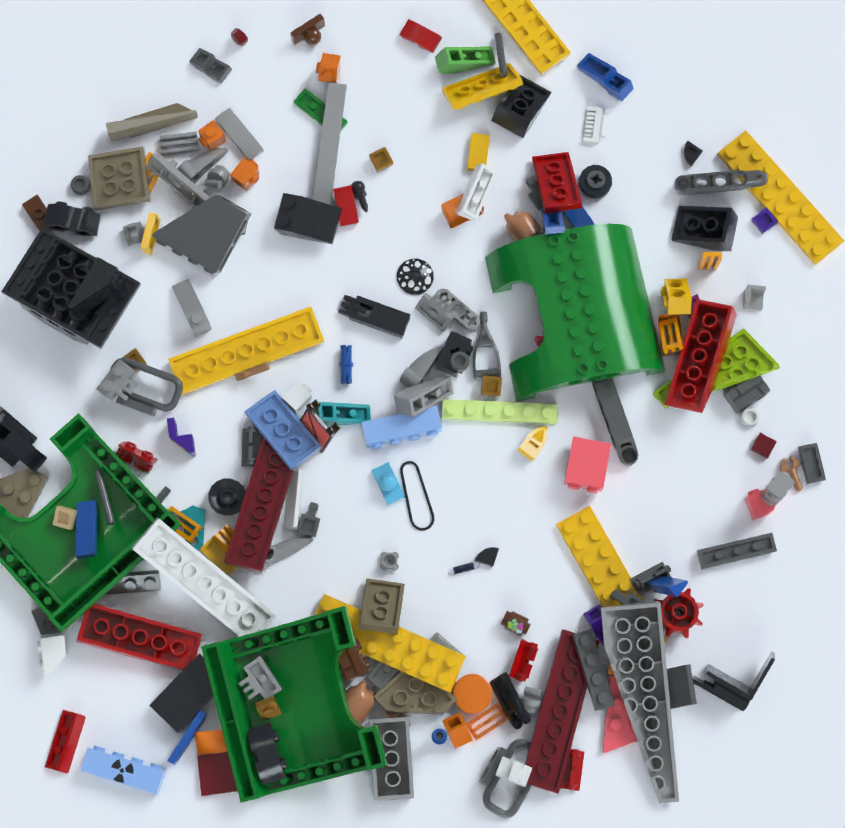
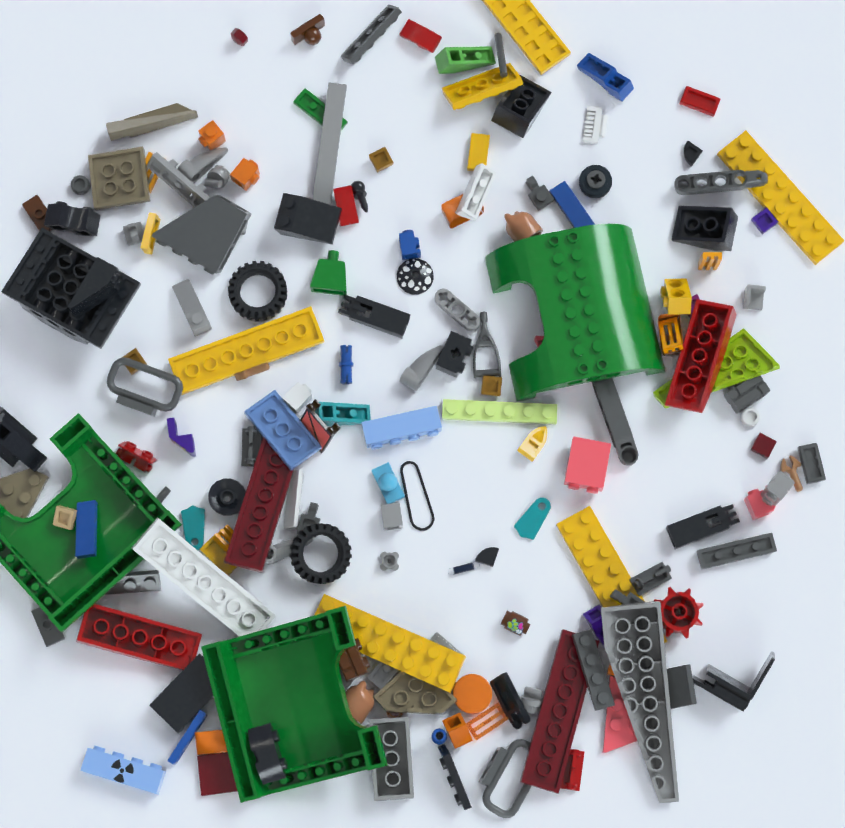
white slope [37,632,67,677] -> none
red slope [45,710,86,774] -> none
dark grey bar [94,469,115,526] -> none
light grey hinge [96,359,138,401] -> none
light grey tile [160,131,199,156] -> none
light orange tile [168,506,203,543] -> none
dark grey slope [189,48,232,84] -> none
light grey tile [215,107,264,161] -> none
light grey hinge [238,656,283,700] -> none
pearl gold plate [255,695,282,721] -> none
orange brick [316,53,341,83] -> none
dark tan tile [358,578,405,635] -> none
light grey slope [394,376,454,417] -> none
light grey hinge [415,290,455,332] -> none
dark grey tile [450,351,469,372] -> none
white brick [496,756,532,787] -> none
red hinge [509,639,539,682] -> none
red tile [532,152,582,213] -> none
blue slope [541,209,565,234] -> none
blue slope [646,576,688,597] -> none
none -> black tyre [228,261,288,322]
none -> black tyre [289,523,352,584]
none -> green torso [310,250,347,296]
none -> dark grey plate [340,4,402,65]
none -> light grey panel [381,503,403,531]
none -> blue brick [399,229,421,260]
none -> black wing [438,744,472,810]
none -> teal piece [514,498,551,540]
none -> black hinge [666,504,740,550]
none -> red tile [679,86,721,117]

